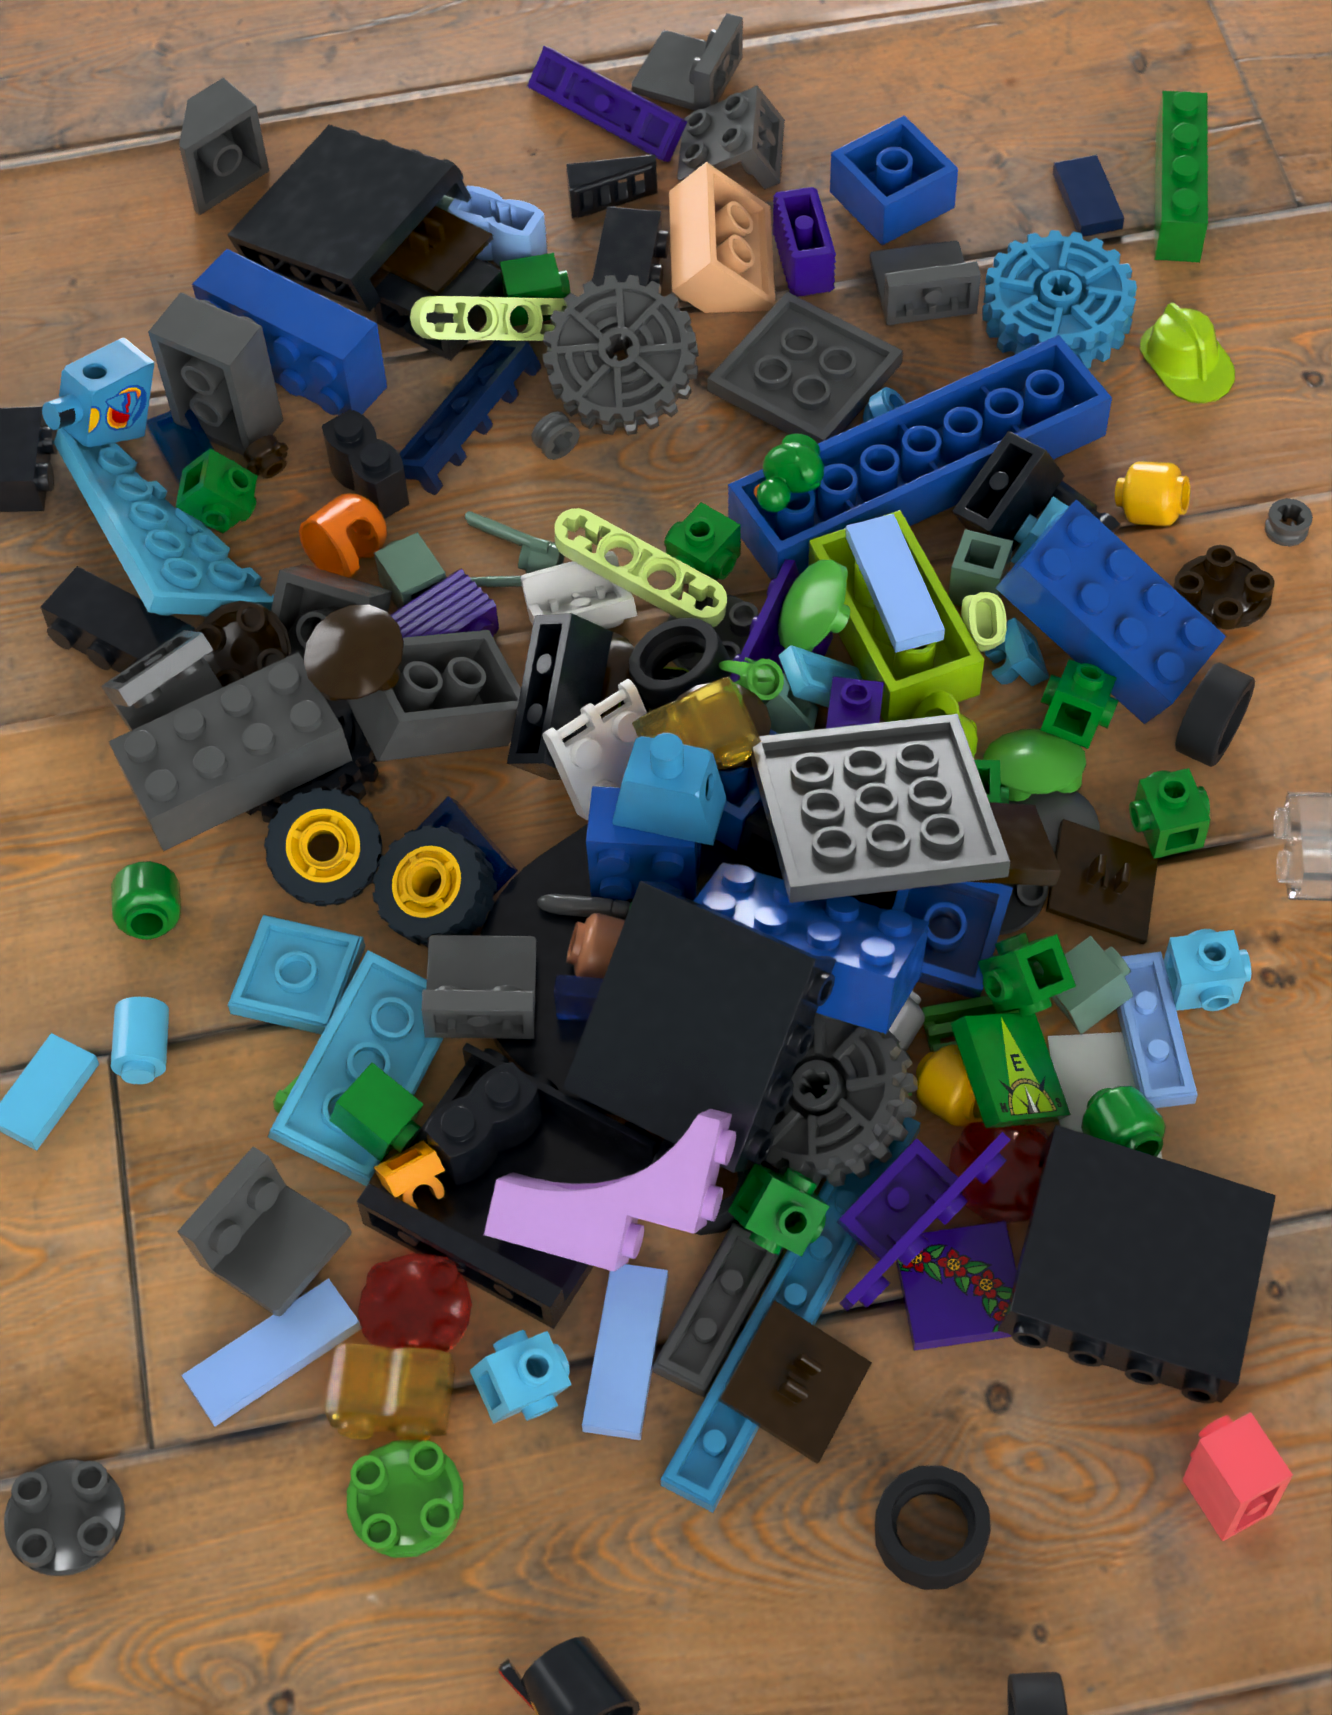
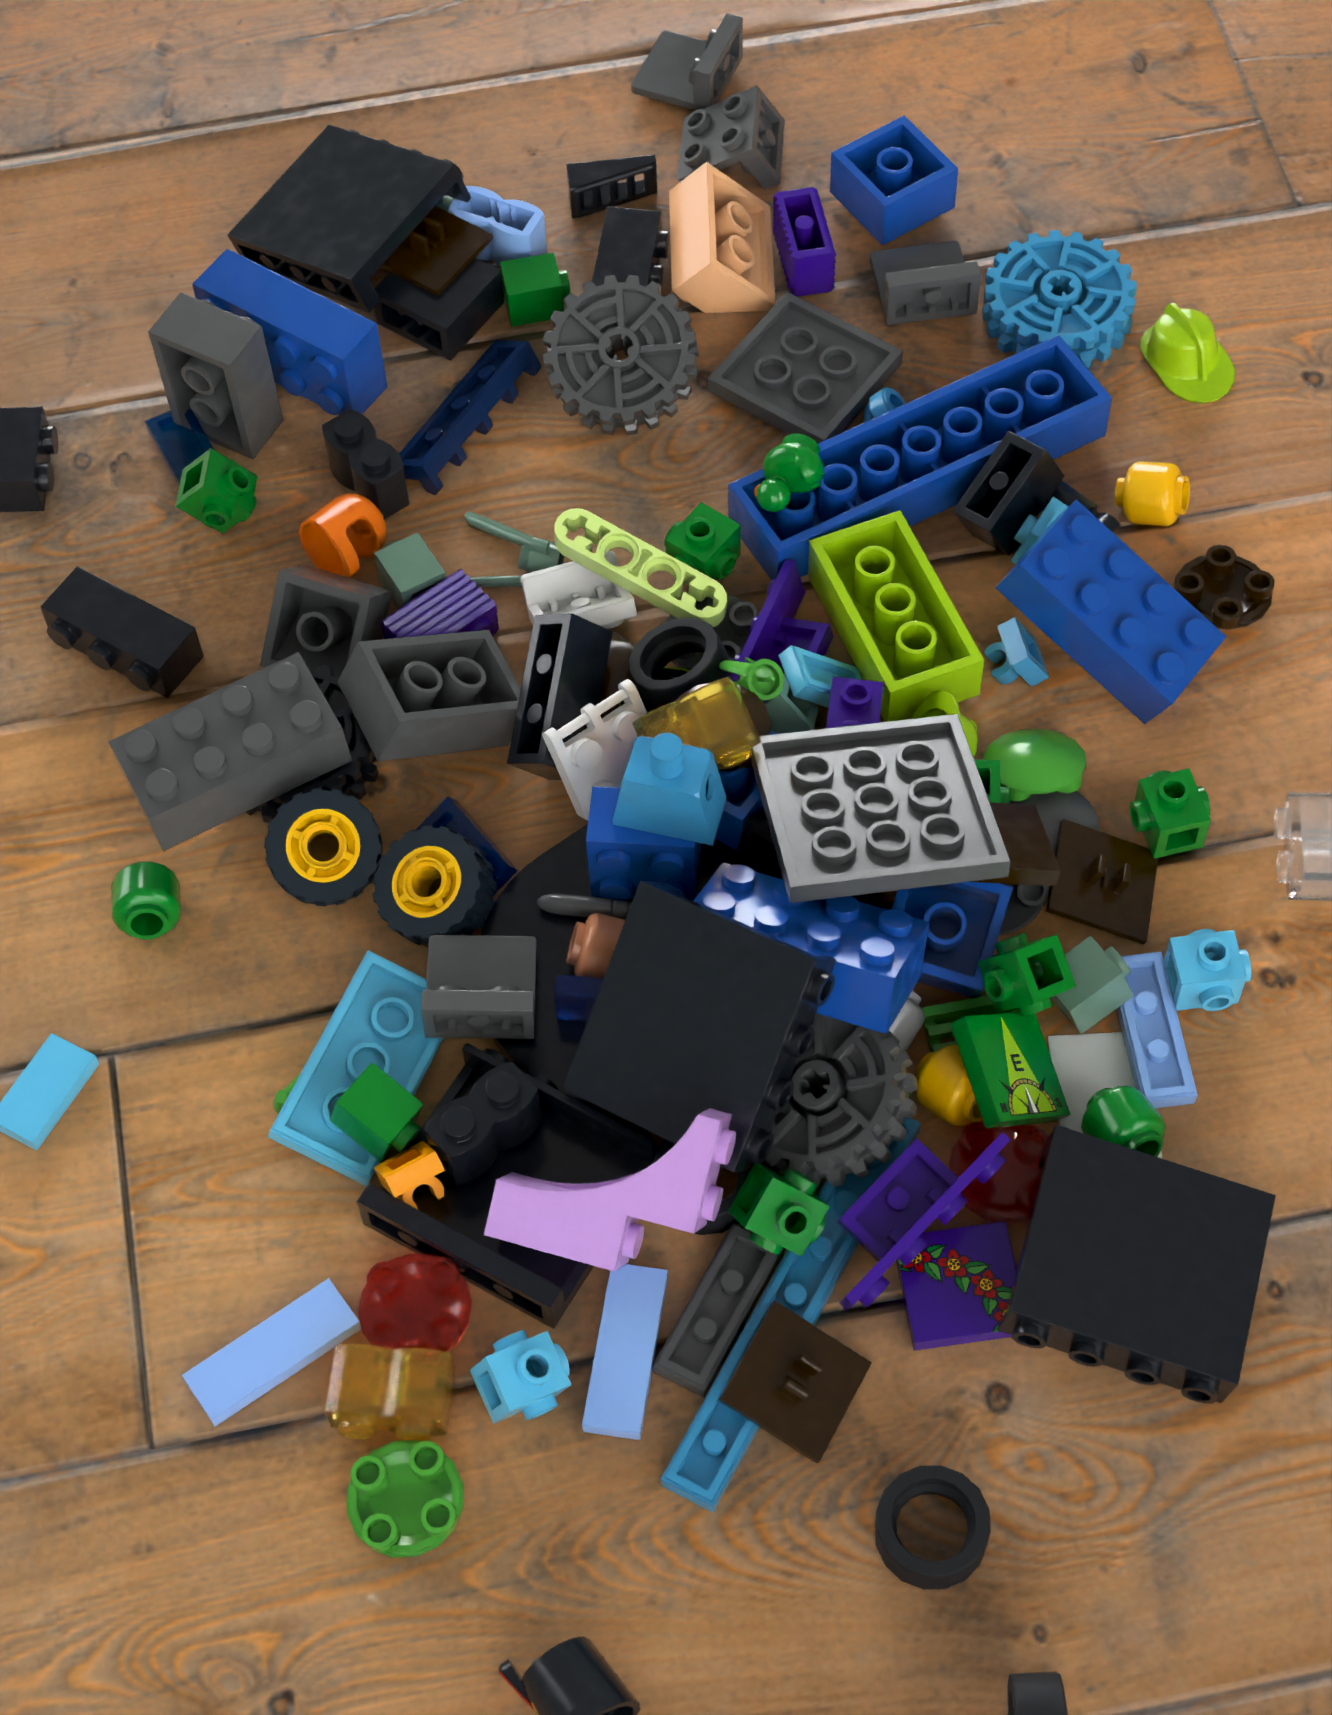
dark grey dish [4,1460,125,1576] -> none
dark azure torso [42,338,155,447] -> none
medium azure wing [54,428,274,617] -> none
dark grey bracket [101,630,223,731] -> none
medium azure brick [111,997,169,1084] -> none
dark grey bracket [177,1147,352,1316] -> none
dark grey slope [179,78,269,215] -> none
dark brown dish [194,601,292,687] -> none
medium azure tile [228,915,365,1035] -> none
dark brown plate [243,435,288,479] -> none
dark brown dish [303,605,404,701] -> none
yellowish green beam [410,296,567,341] -> none
dark purple plate [527,46,688,162] -> none
dark grey bush [531,411,580,460] -> none
bright green dish [777,560,850,652] -> none
light blue tile [846,513,945,653] -> none
sand green brick [948,529,1013,607] -> none
yellowish green piece [961,592,1007,652] -> none
green brick [1040,659,1119,749] -> none
dark blue tile [1053,155,1124,237] -> none
green brick [1154,91,1208,262] -> none
black tyre [1175,662,1255,767] -> none
coral brick [1183,1412,1293,1542] -> none
dark grey bush [1265,498,1313,547] -> none

